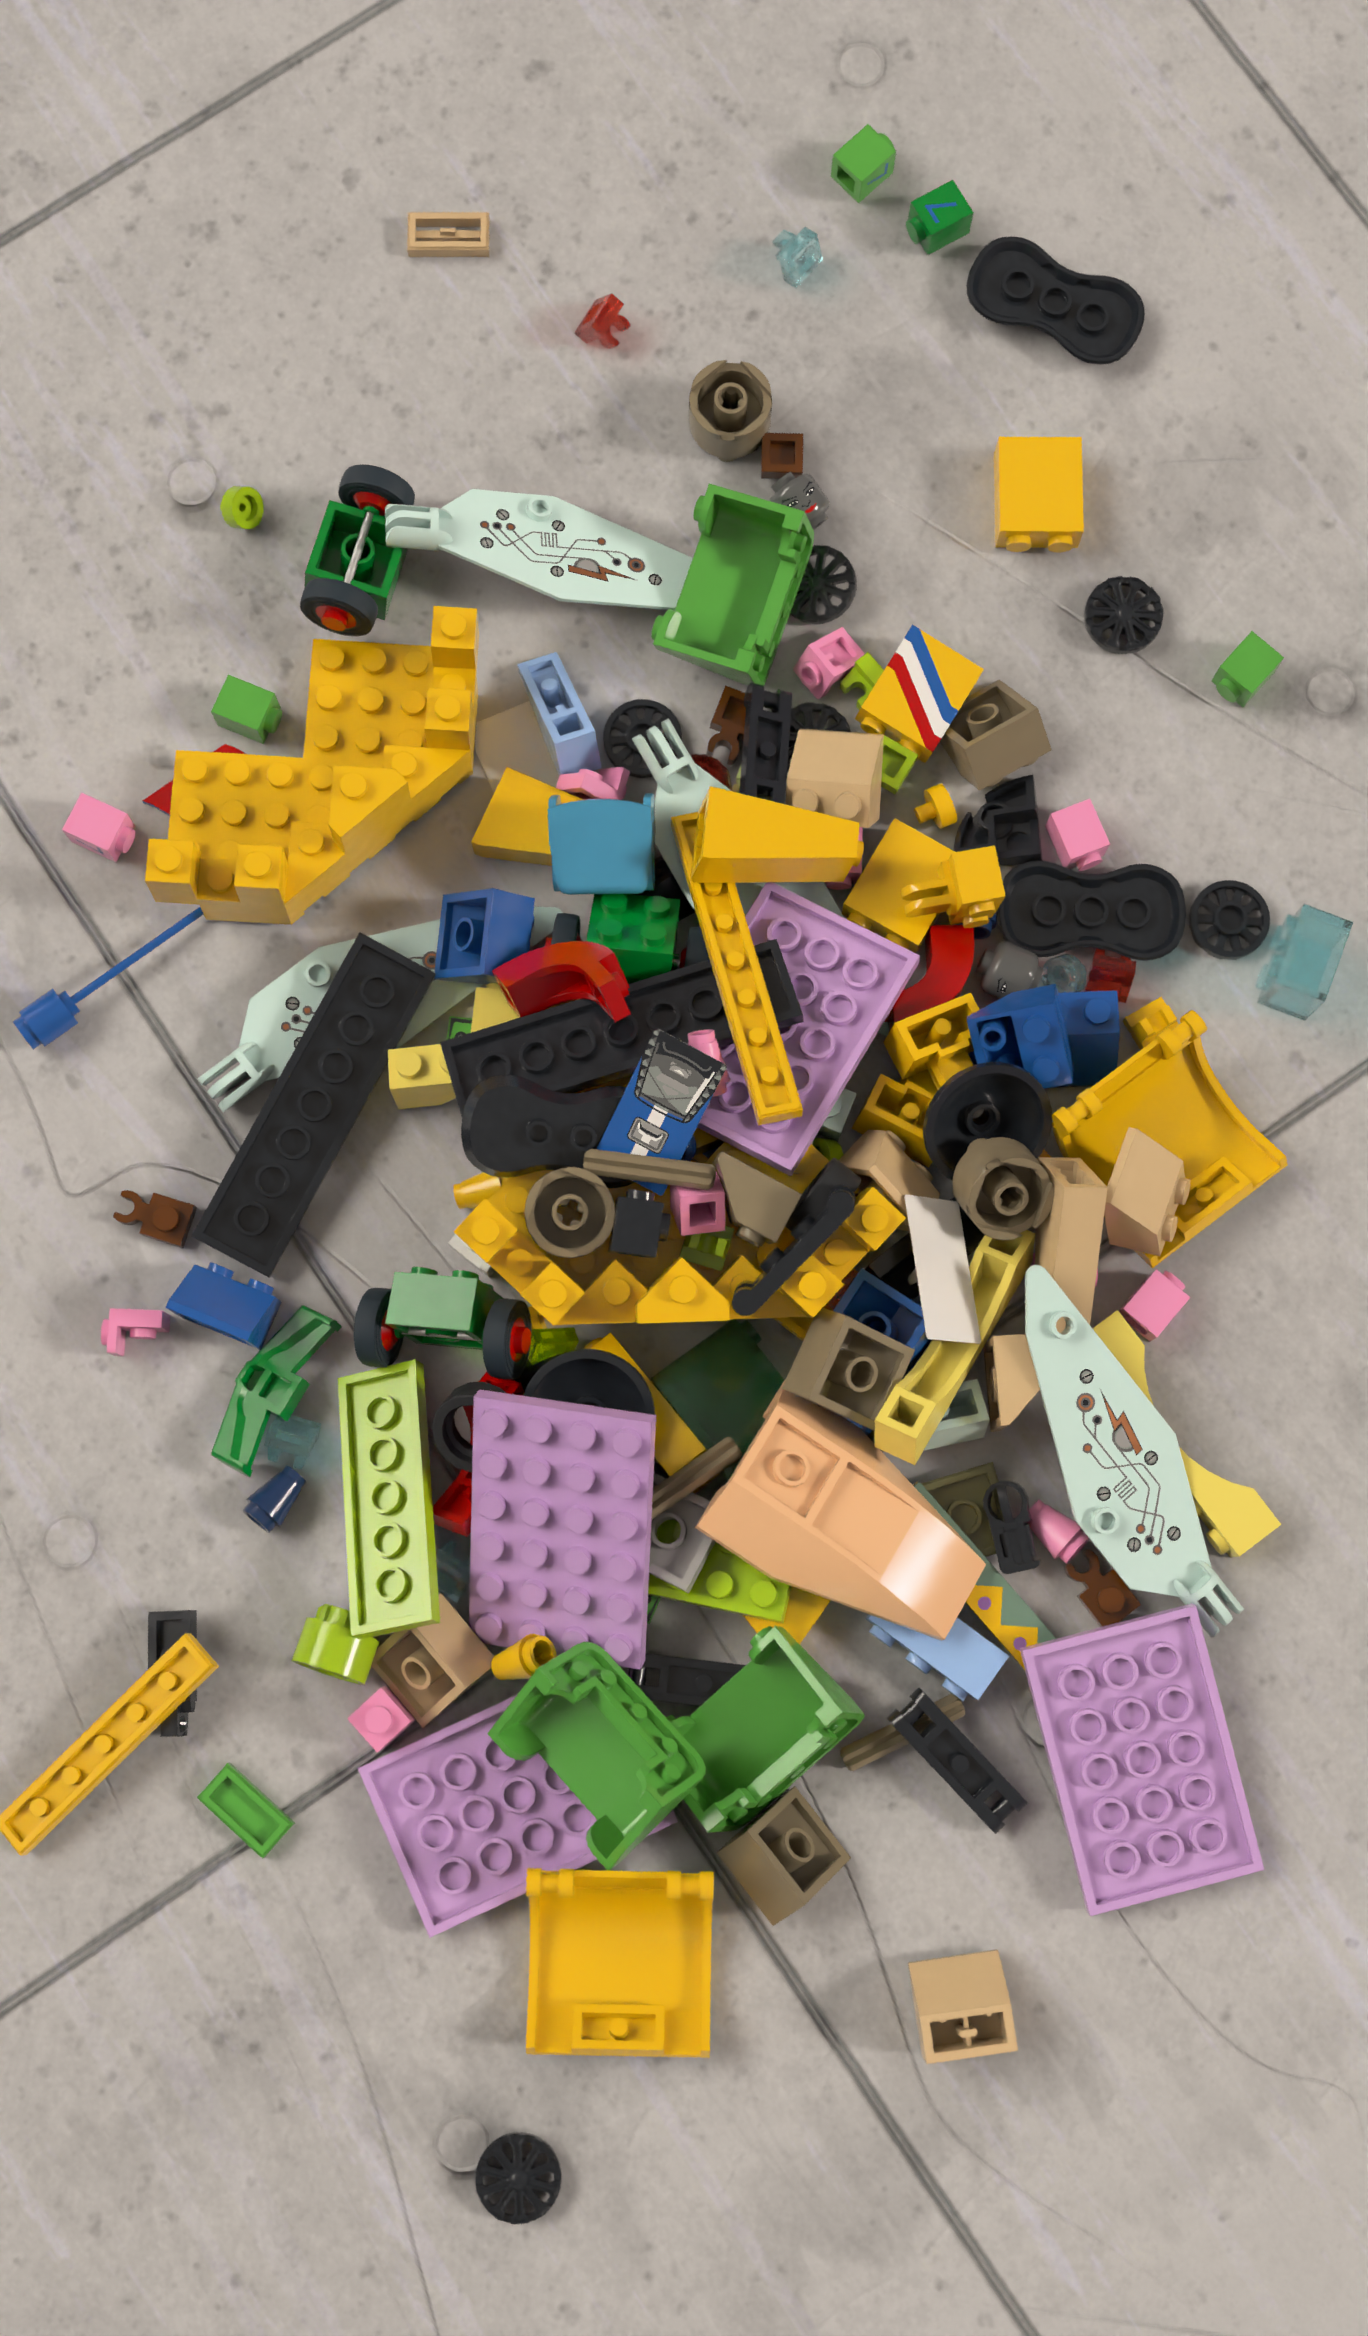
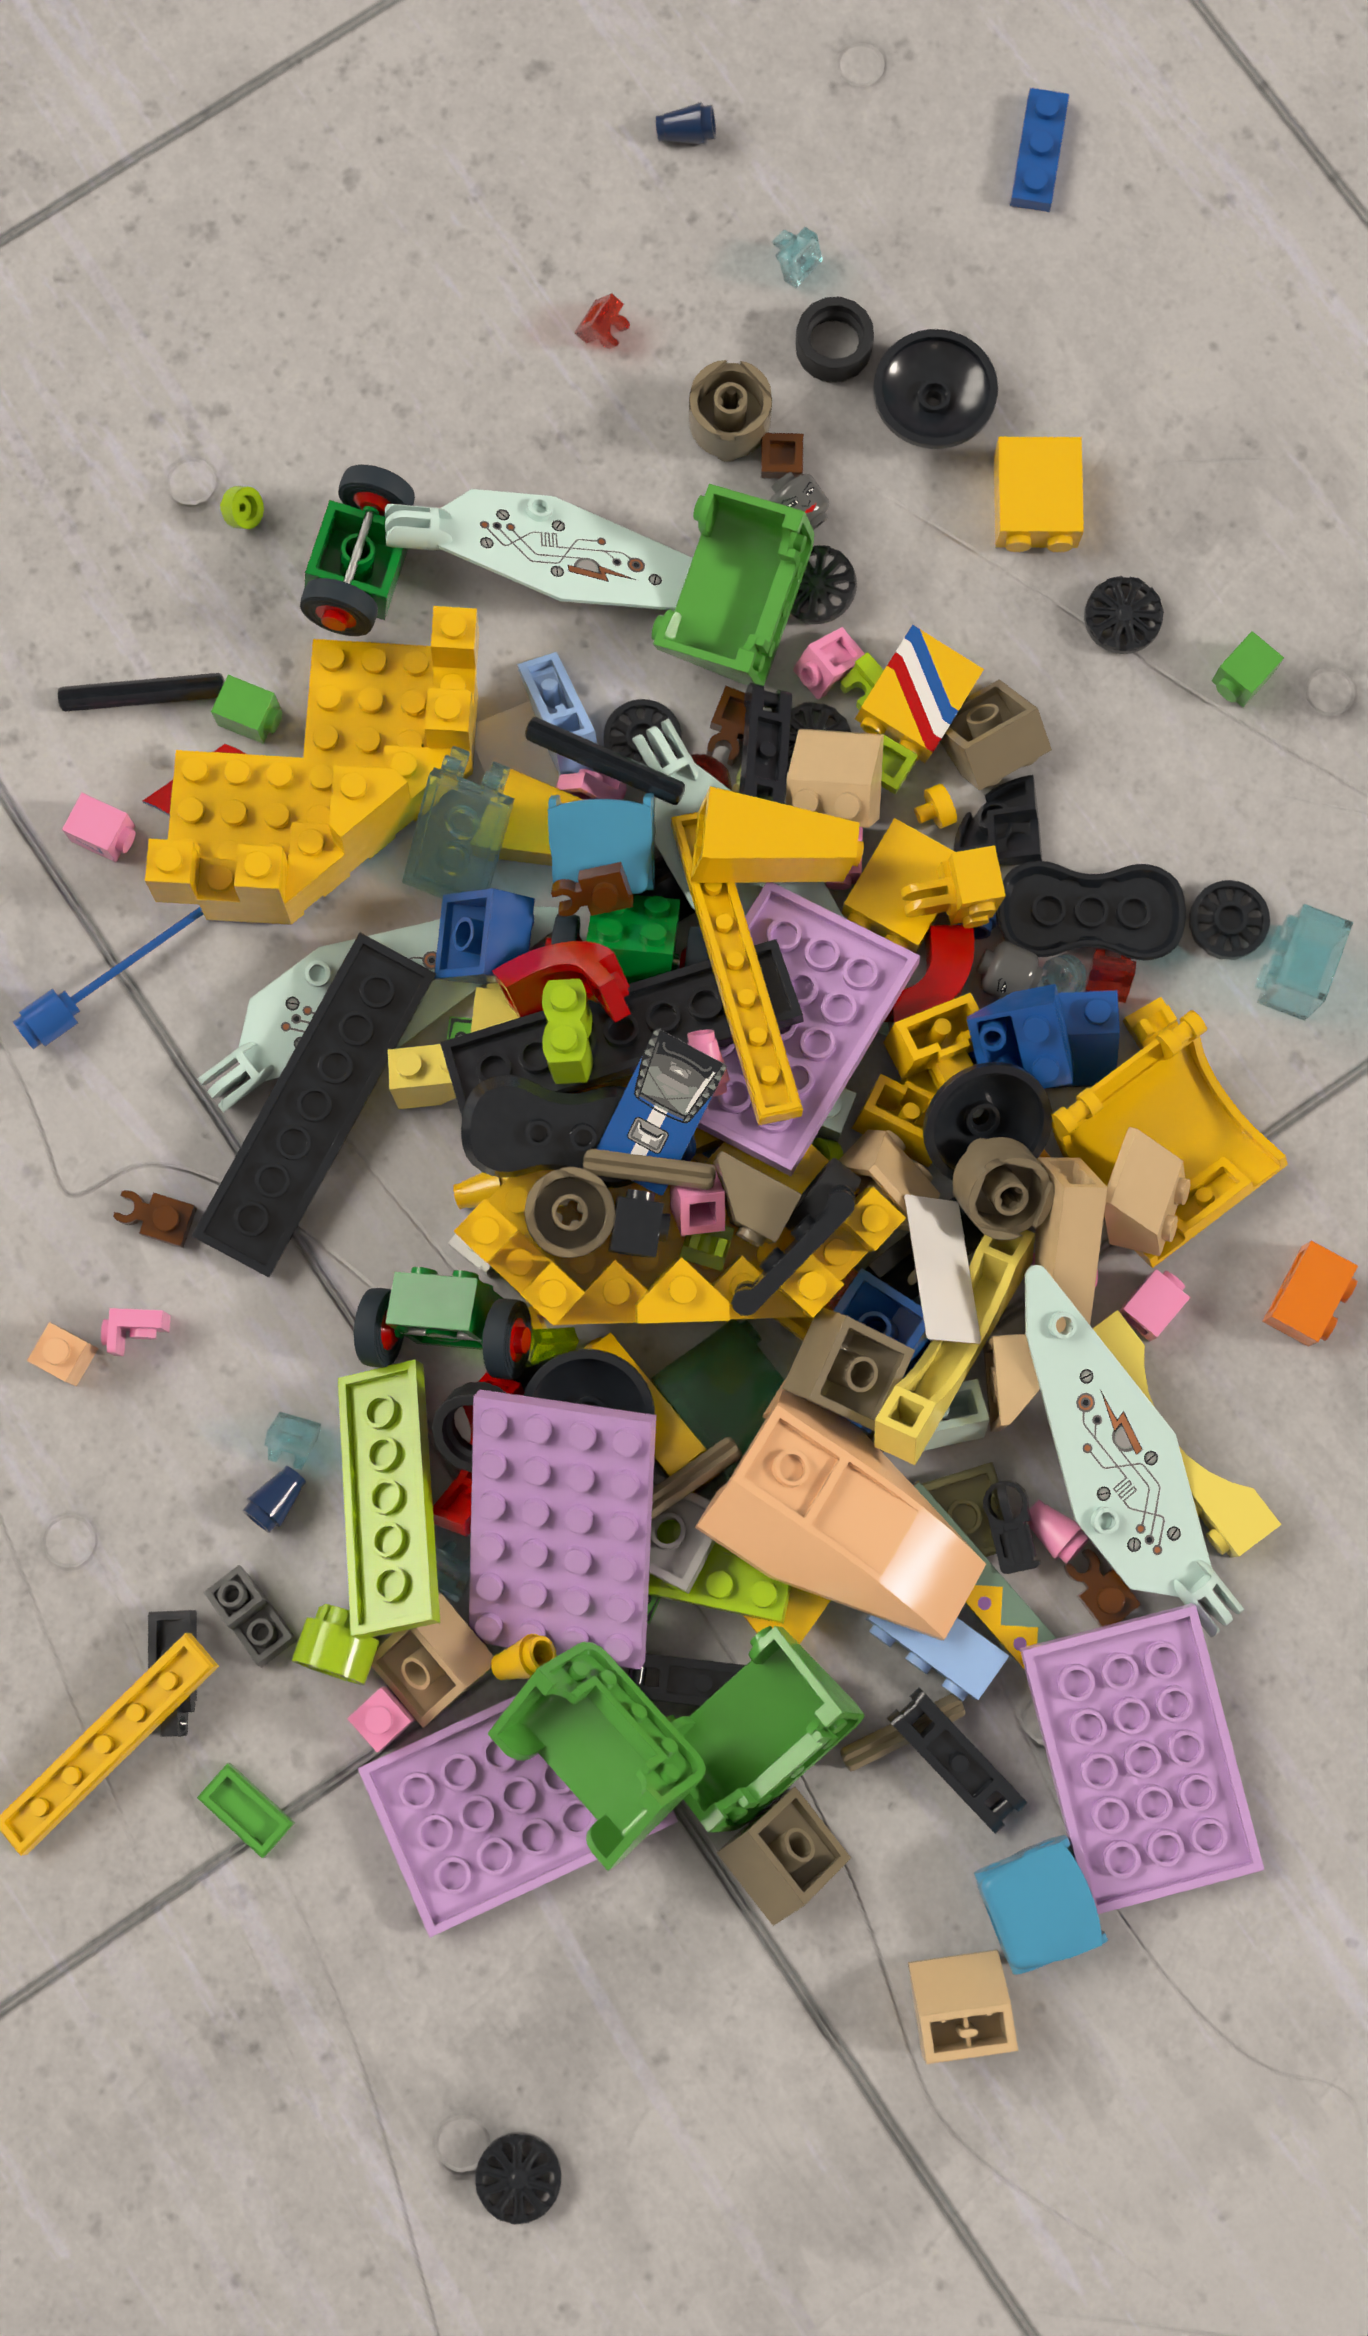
blue slope [165,1262,282,1350] -> none
green plate [211,1305,342,1478] -> none
tan tile [407,212,490,257] -> none
yellow hinge [526,1868,714,2058] -> none
bright green brick [831,124,896,203] -> none
green brick [906,180,974,255] -> none
black plate [966,236,1145,365] -> none
bright pink brick [1045,798,1110,871] -> none
none -> light nougat brick [27,1322,99,1386]
none -> black axle [57,673,225,712]
none -> dark grey slope [204,1565,297,1668]
none -> clear light blue tile [402,746,515,899]
none -> black axle [525,717,685,805]
none -> lime brick [542,979,593,1084]
none -> reddish brown plate [551,862,634,916]
none -> dark blue cone [656,102,716,145]
none -> black tyre [795,297,874,382]
none -> black dish [873,329,998,449]
none -> dark azure piece [974,1835,1108,1975]
none -> blue plate [1010,88,1069,212]
none -> orange brick [1262,1240,1358,1347]

